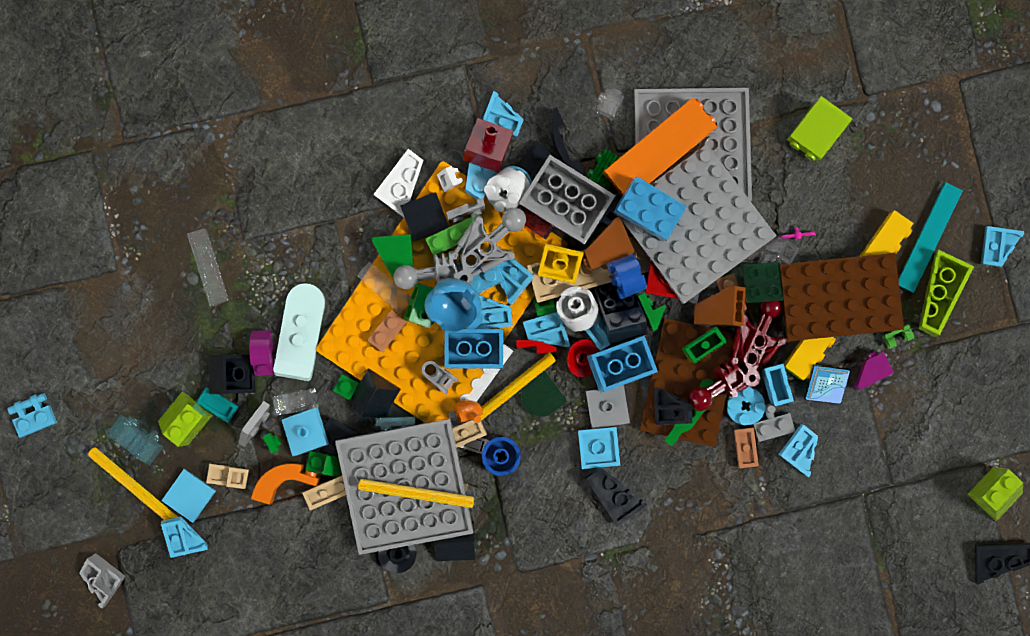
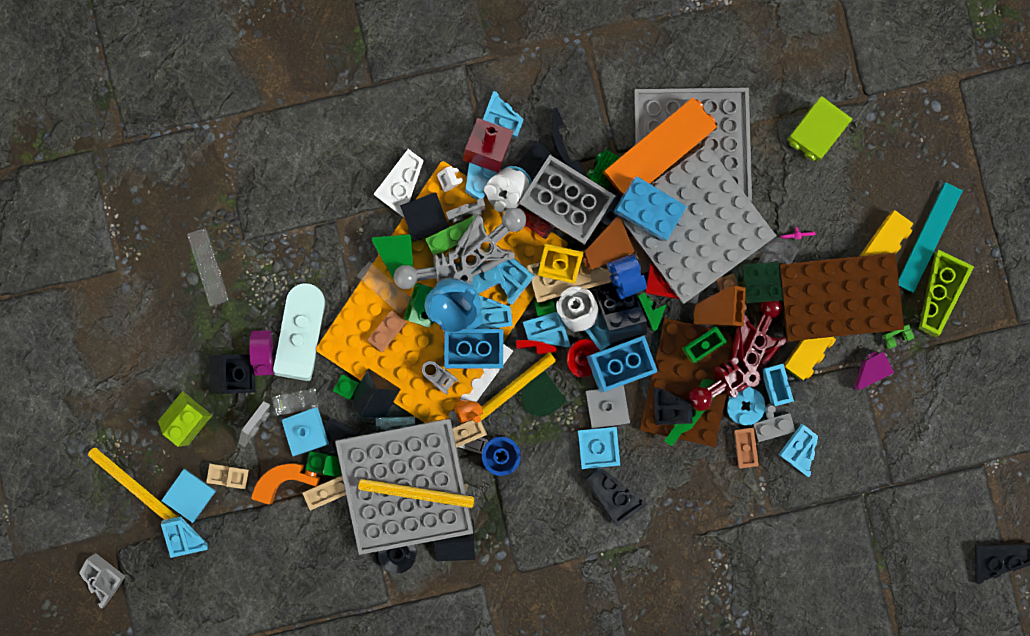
medium azure plate [7,393,57,438] -> none
clear light blue brick [108,414,163,465] -> none
teal tile [196,386,239,423] -> none
green plate [263,433,282,454] -> none
clear brick [596,88,624,120] -> none
piece [804,364,851,404] -> none
lime slope [968,467,1023,521] -> none
medium azure wing [981,226,1024,267] -> none

